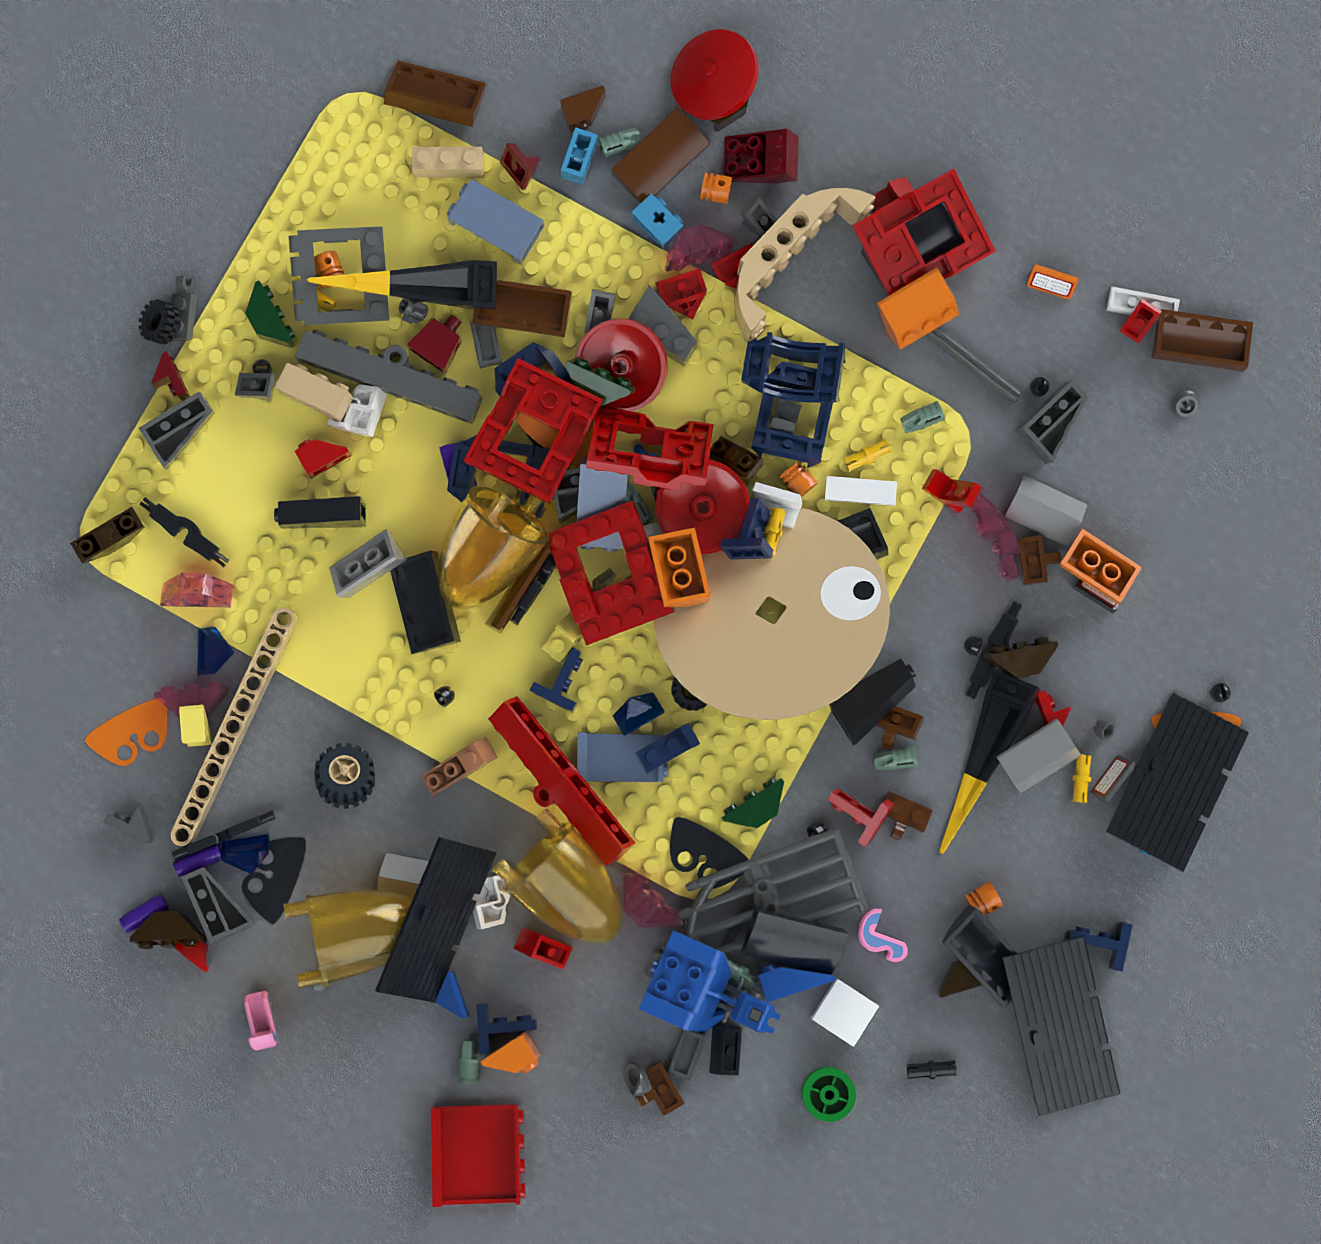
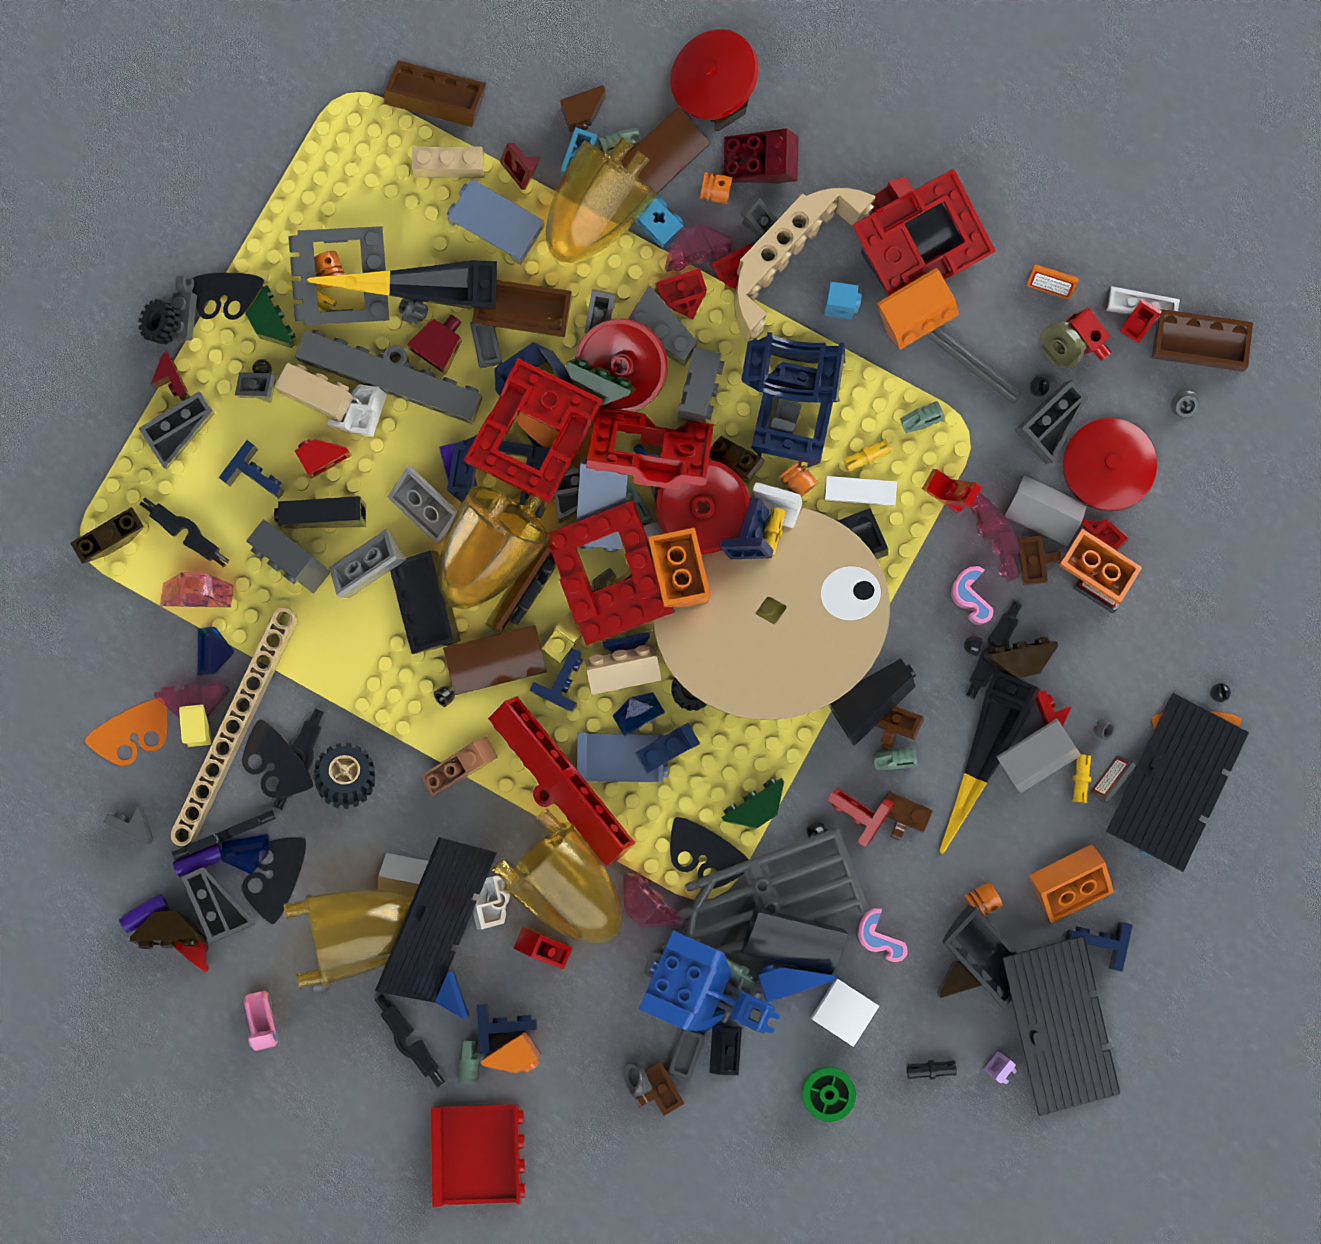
none -> black piece [192,273,264,320]
none -> dark blue bracket [219,440,284,499]
none -> black piece [242,720,313,798]
none -> dark grey wedge [246,519,330,594]
none -> black piece [273,708,324,810]
none -> black piece [374,994,446,1088]
none -> light grey slope [388,466,463,544]
none -> reddish brown slope [443,625,547,695]
none -> clear yellow windscreen [546,136,658,263]
none -> tan brick [584,645,661,695]
none -> clear blue slope [602,632,650,654]
none -> dark grey wedge [678,347,725,423]
none -> dark azure brick [824,282,862,319]
none -> bright pink animal [951,566,993,625]
none -> lavender tile [983,1051,1017,1084]
none -> orange slope [1029,844,1114,924]
none -> olive plate [1040,321,1087,368]
none -> red dish [1062,418,1157,511]
none -> red torso [1066,307,1111,361]
none -> red slope [1081,519,1128,551]

